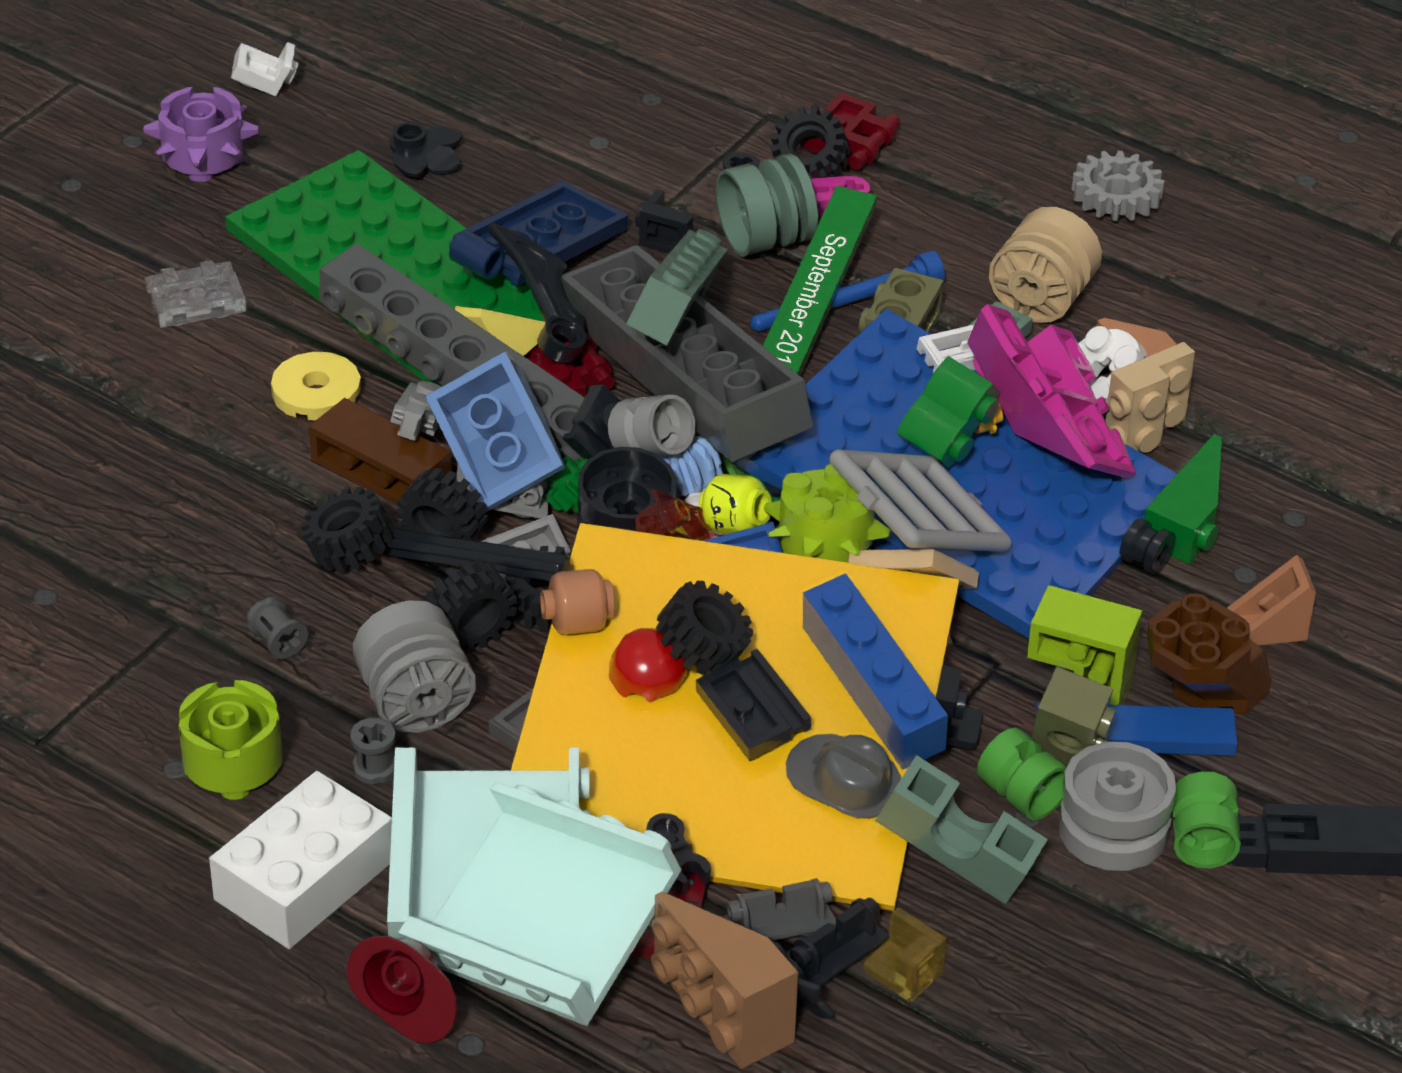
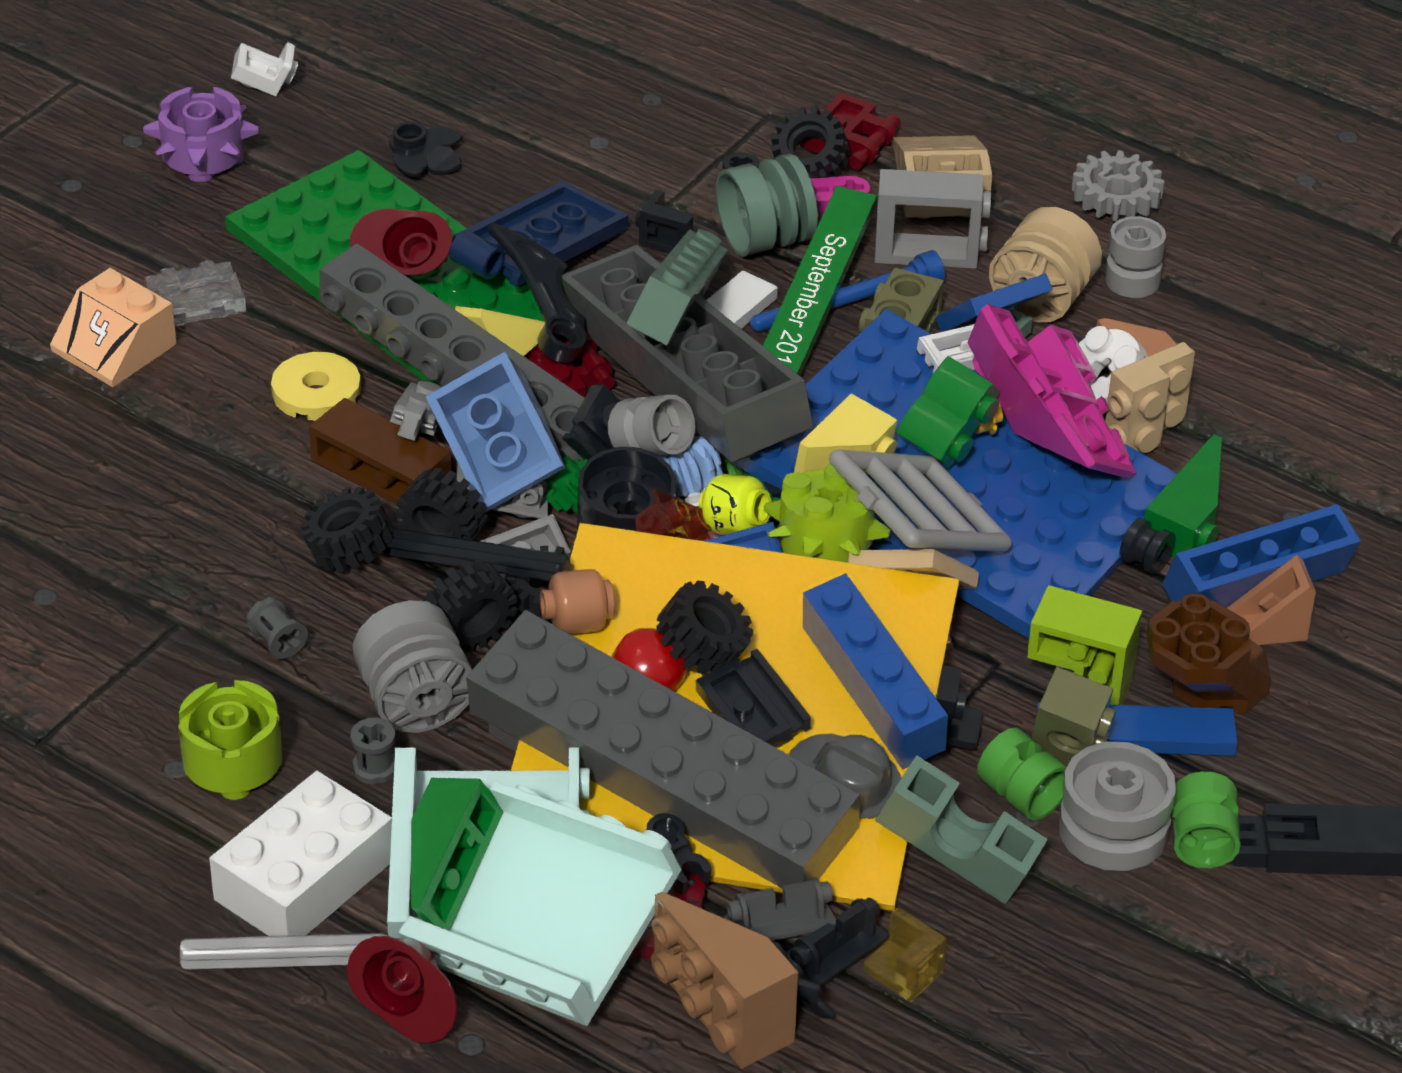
none -> light nougat slope [50,268,177,387]
none -> light grey axle [180,933,388,970]
none -> dark red piece [350,209,452,280]
none -> green slope [411,778,504,931]
none -> dark grey brick [466,610,860,888]
none -> white tile [706,270,778,329]
none -> light yellow slope [794,393,897,475]
none -> light grey window [875,169,991,269]
none -> tan slope [893,135,992,219]
none -> blue tile [935,273,1052,332]
none -> light grey wheel [1105,216,1166,298]
none -> blue brick [1162,504,1361,608]

